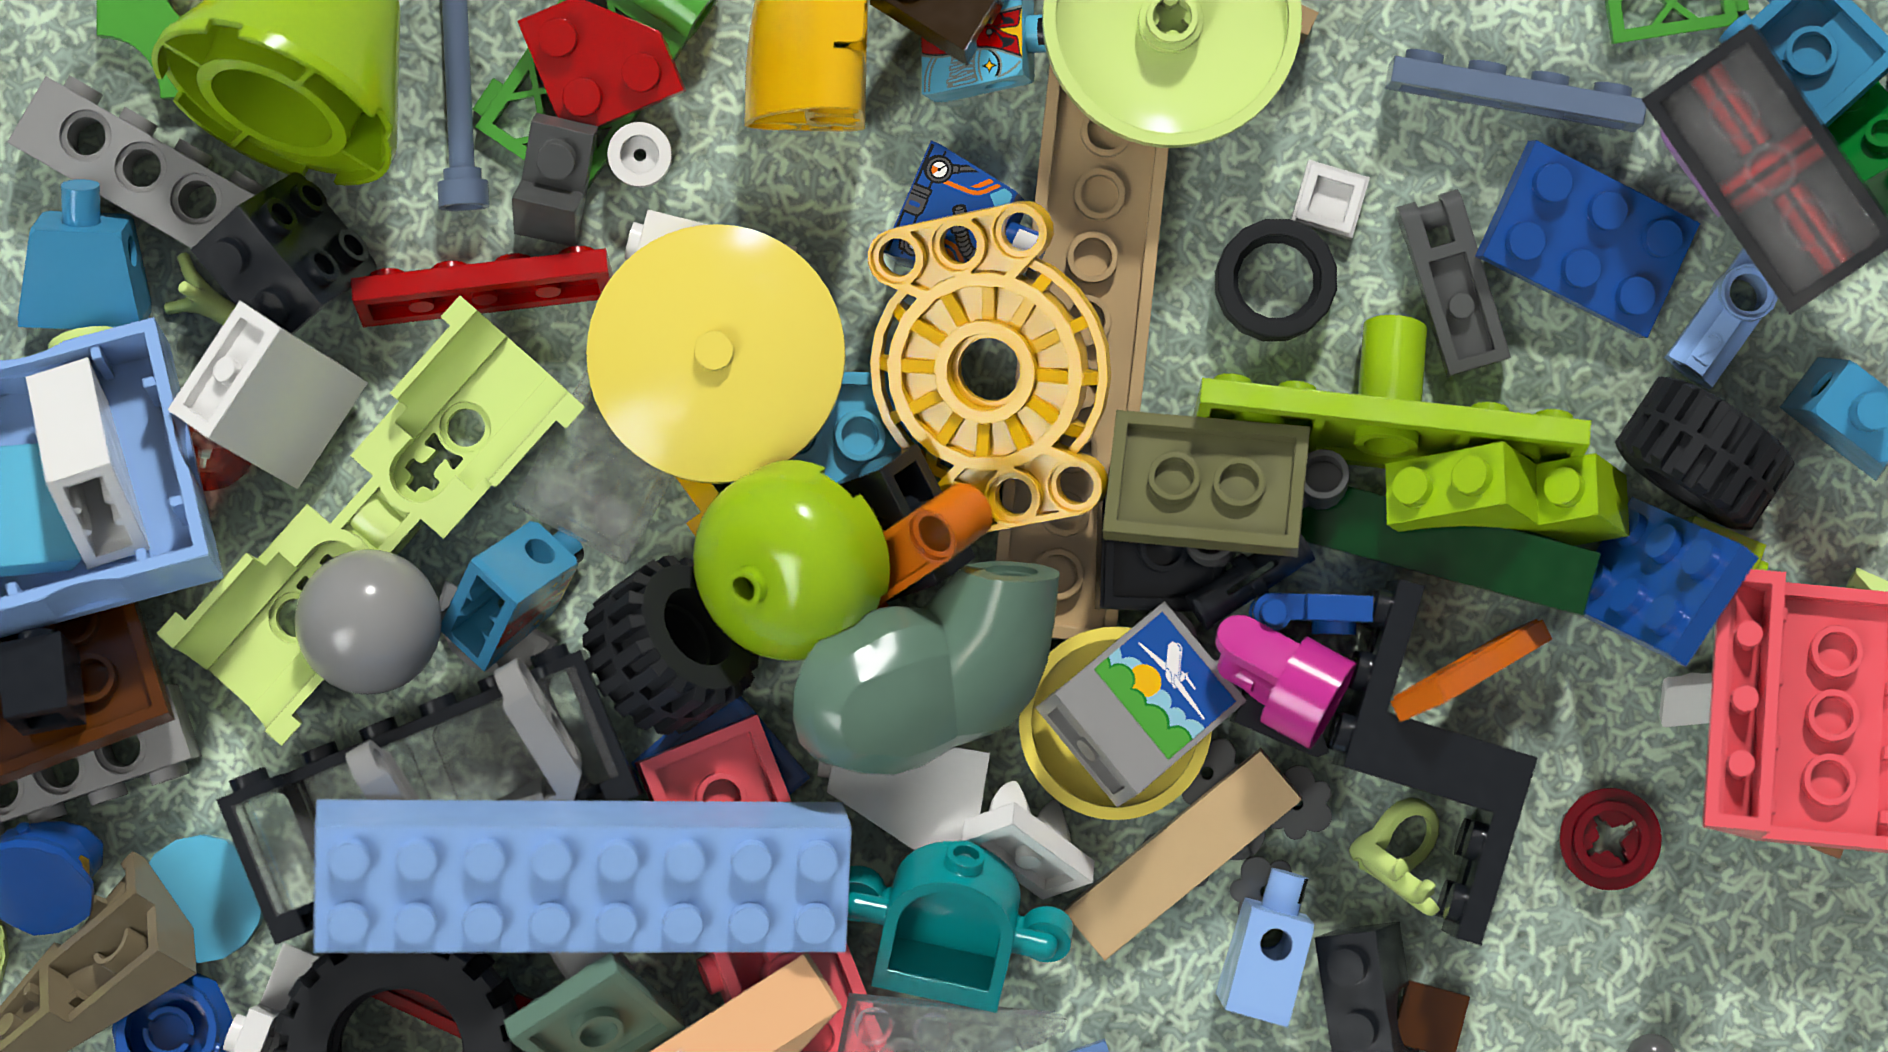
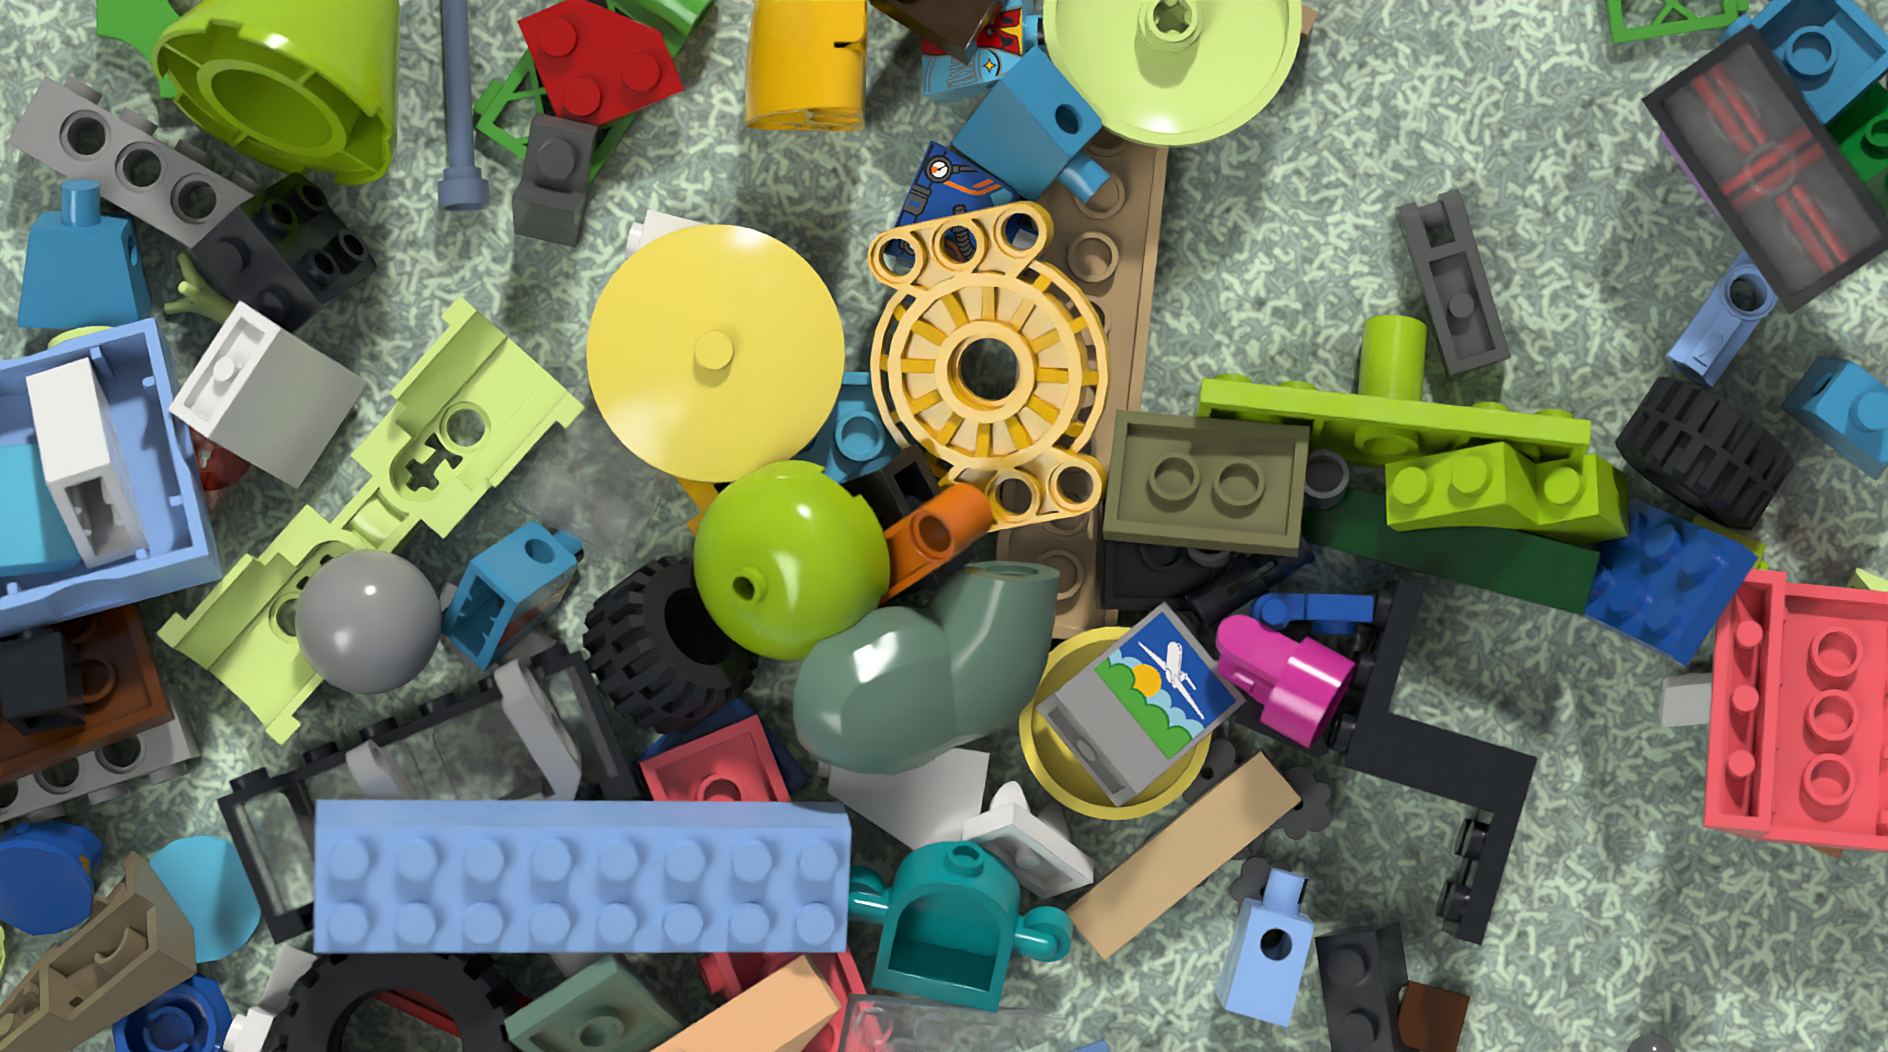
red plate [351,246,613,328] -> none
white tile [607,122,672,188] -> none
black tyre [1215,219,1337,341] -> none
white tile [1291,160,1370,240] -> none
yellowish green piece [1349,797,1440,916] -> none
sand blue plate [1385,49,1647,132] -> none
orange tile [1390,619,1552,722] -> none
blue plate [1475,140,1700,338] -> none
dark red gear [1557,788,1662,890] -> none
none -> dark azure torso [951,45,1111,204]

